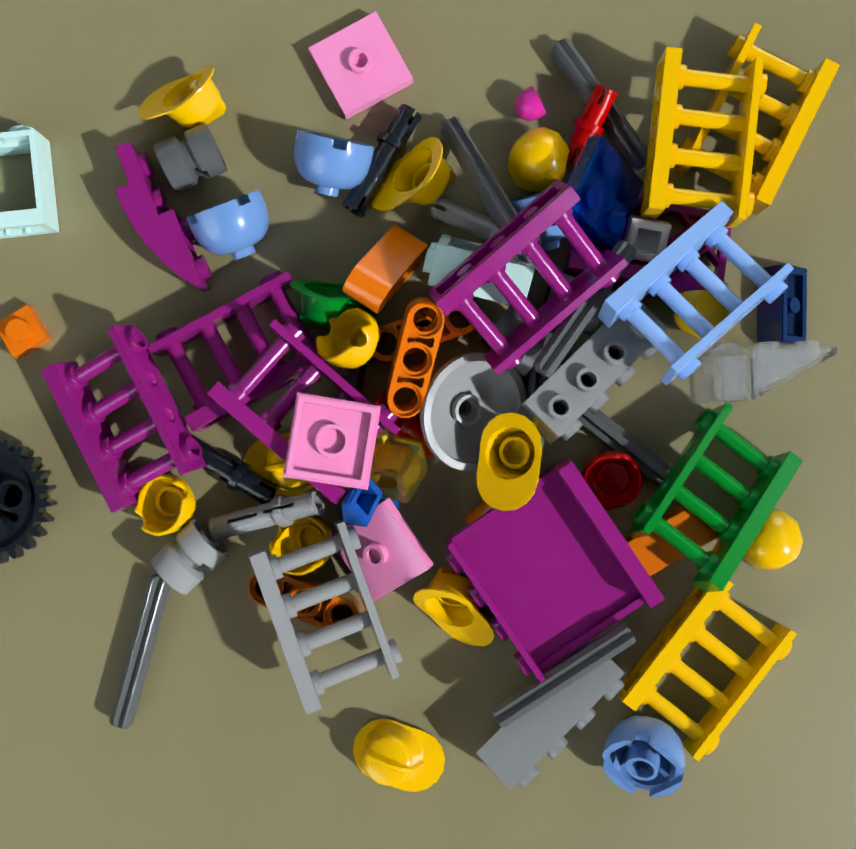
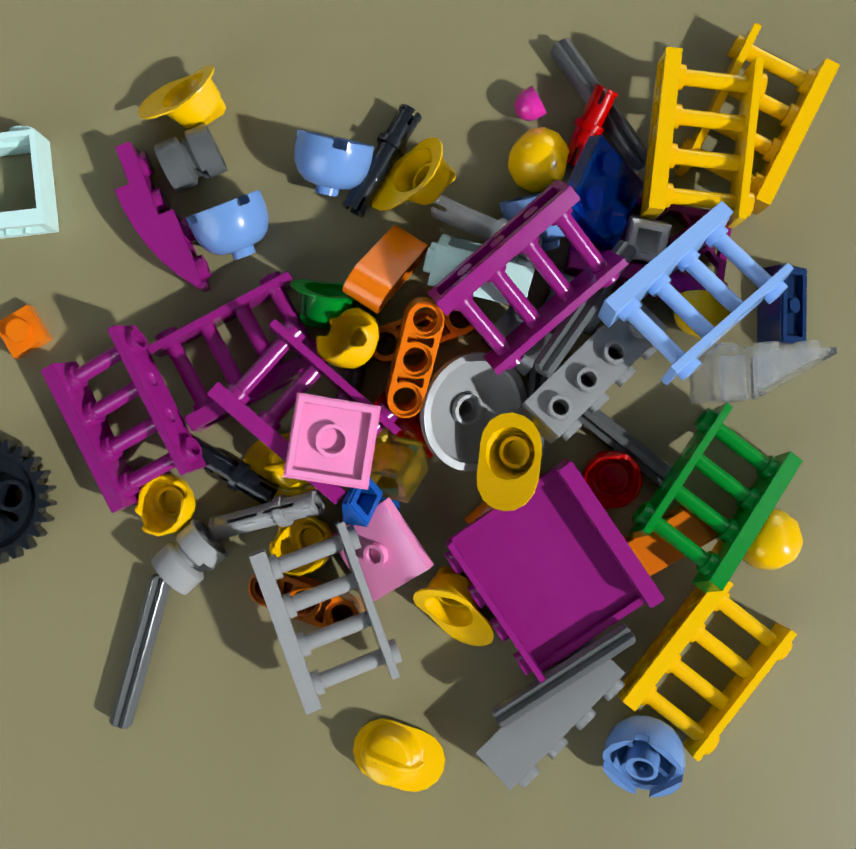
bright pink plate [308,11,413,120] -> none
dark grey axle [441,116,518,230] -> none

